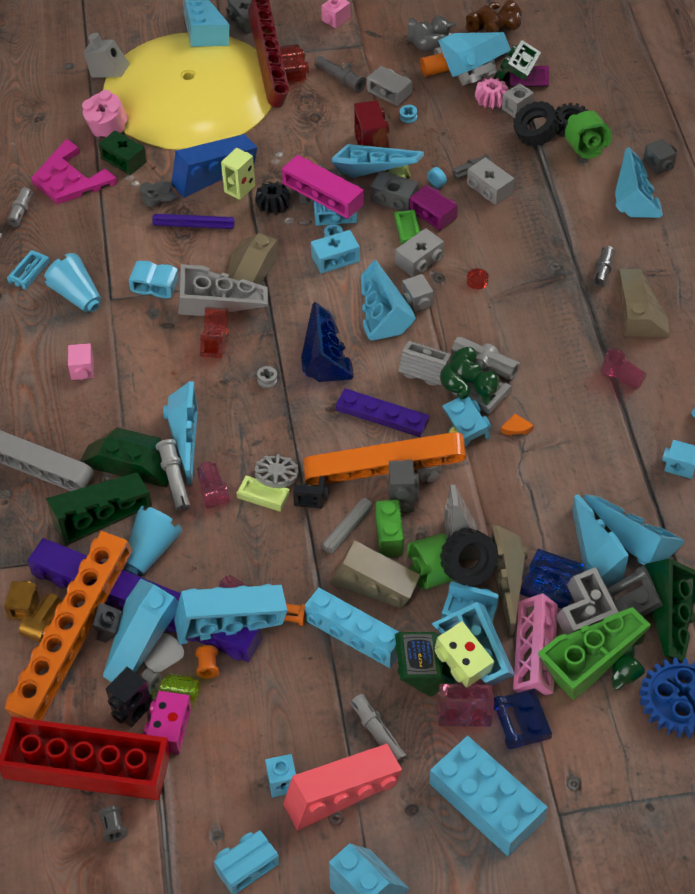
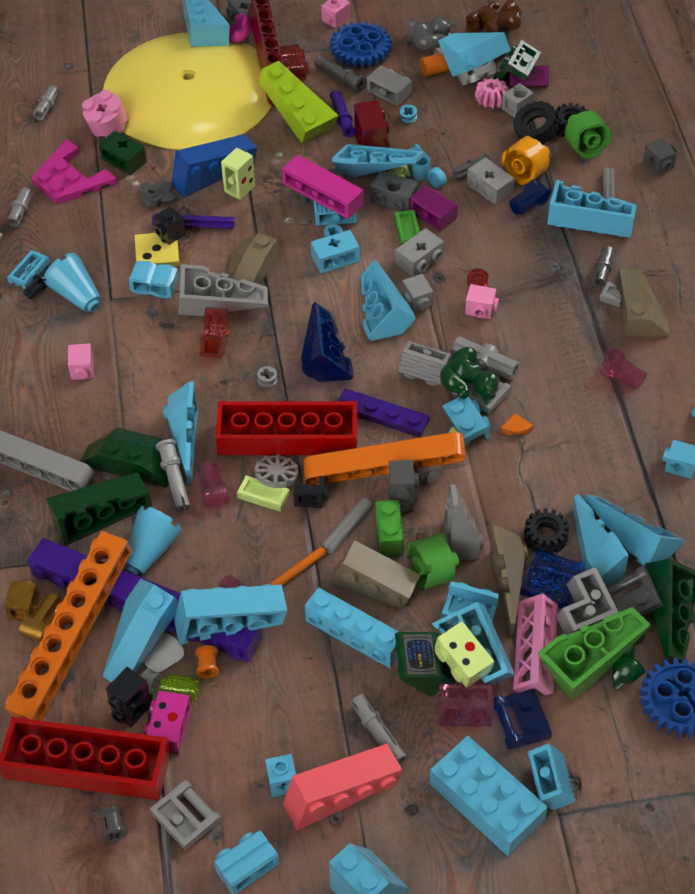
light grey torso [84,33,130,78] -> none
black bracket [92,603,123,643] -> none
black gear [255,181,290,215] -> none
orange bush [284,603,306,626] -> none
black tyre [440,528,498,586] -> none
medium azure wedge [615,147,663,218] -> none
none -> black axle [23,264,50,299]
none -> light grey pin [33,85,60,120]
none -> light yellow tile [135,233,180,267]
none -> light grey plate [150,780,223,851]
none -> black brick [153,206,186,245]
none -> red brick [215,401,358,455]
none -> dark pink hair [229,13,252,43]
none -> lime wedge [258,61,339,144]
none -> orange bar [269,546,326,586]
none -> dark purple pin [329,90,355,137]
none -> blue gear [330,21,392,68]
none -> medium azure piece [408,144,430,181]
none -> bright pink brick [465,284,499,319]
none -> light orange brick [501,136,550,185]
none -> clear blue piece [509,179,551,216]
none -> black tyre [524,508,569,555]
none -> medium azure brick [528,744,576,810]
none -> medium azure wedge [547,180,637,238]
none -> light grey tile [599,281,622,307]
none -> light grey axle [603,167,615,199]

